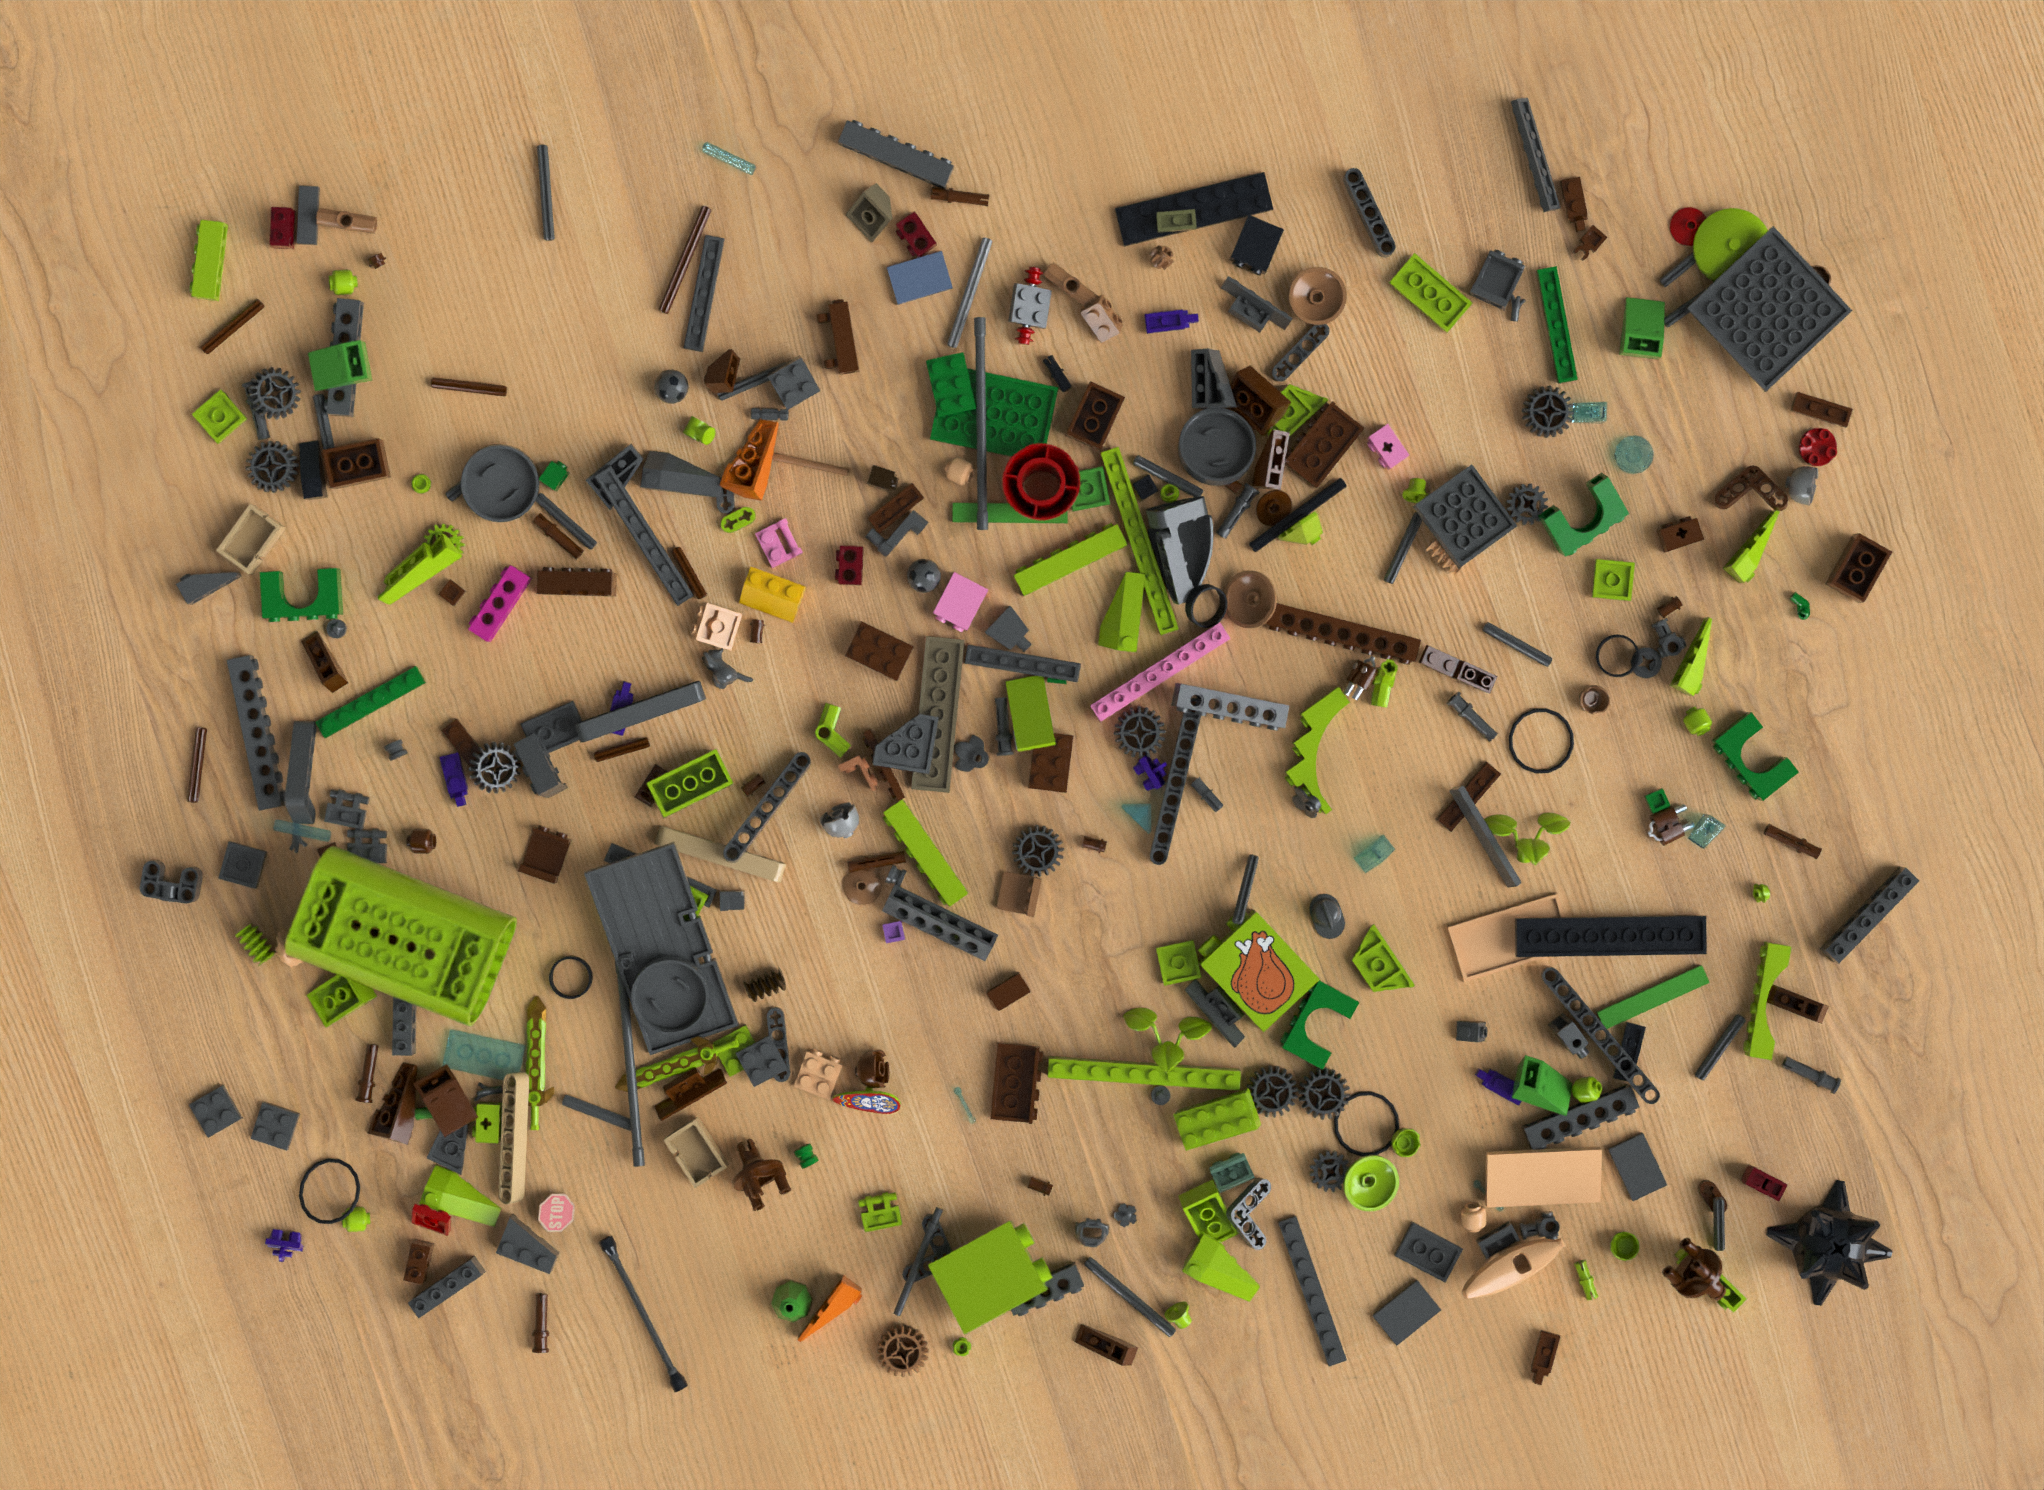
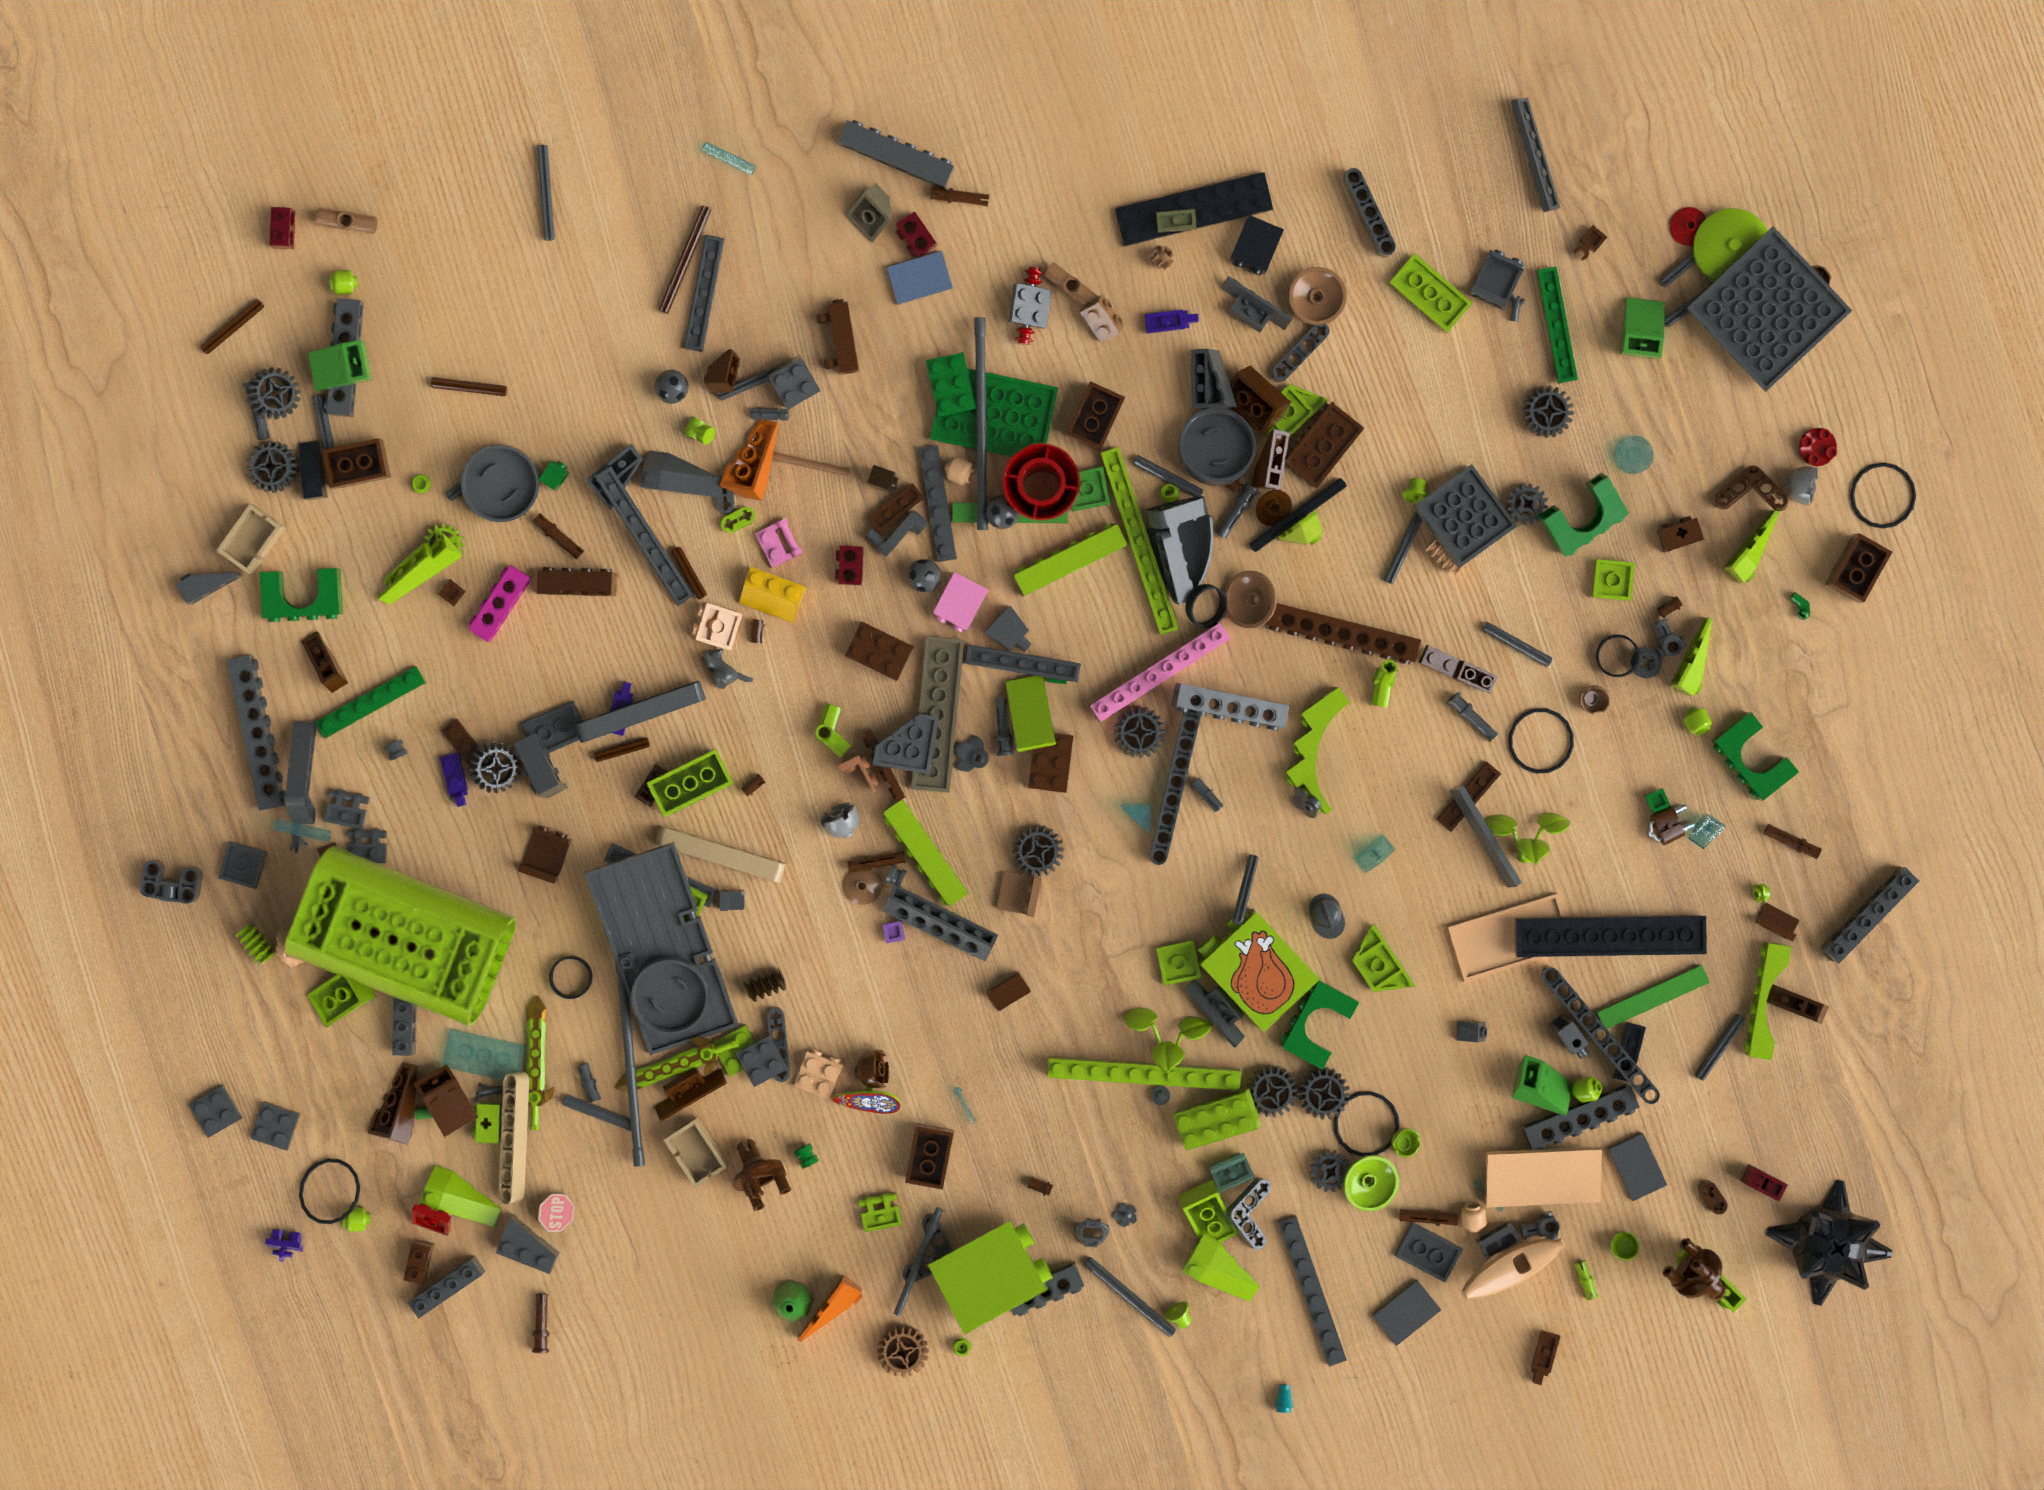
reddish brown axle [187,727,207,803] -> none
lime brick [189,219,228,301] -> none
lime plate [192,389,248,444] -> none
dark grey tile [297,186,320,245] -> none
dark grey tile [326,619,347,638] -> none
reddish brown pin [355,1044,379,1103] -> none
reddish brown plate [368,253,386,269] -> none
reddish brown head [407,829,437,854] -> none
dark grey wing [427,1123,469,1175] -> none
dark grey axle [535,493,597,549] -> none
dark grey hose [598,1235,688,1392] -> none
dark grey beam [723,752,811,863] -> none
light grey axle [947,237,992,348] -> none
reddish brown bracket [990,1042,1043,1124] -> none
black axle [1042,355,1072,392] -> none
reddish brown slope [1074,1324,1138,1366] -> none
reddish brown pin [1082,836,1107,853] -> none
lime wedge [1098,571,1145,652] -> none
black tile [1132,475,1158,501] -> none
dark purple hips [1133,755,1167,791] -> none
reddish brown piece [1343,656,1379,700] -> none
bright pink brick [1367,424,1410,470] -> none
dark purple hinge [1475,1068,1522,1106] -> none
reddish brown hinge [1560,177,1588,232] -> none
clear light blue slope [1572,402,1607,424] -> none
dark grey axle [1713,1197,1725,1251] -> none
dark grey pin [1782,1056,1841,1094] -> none
reddish brown plate [1791,392,1853,428] -> none
none -> dark grey pin [577,1063,601,1103]
none -> reddish brown brick [905,1123,954,1190]
none -> dark grey plate [919,445,957,562]
none -> dark grey piece [985,495,1020,529]
none -> teal cone [1274,1385,1293,1413]
none -> reddish brown pin [1399,1209,1458,1226]
none -> reddish brown panel [1755,903,1799,942]
none -> black piece [1850,462,1916,529]

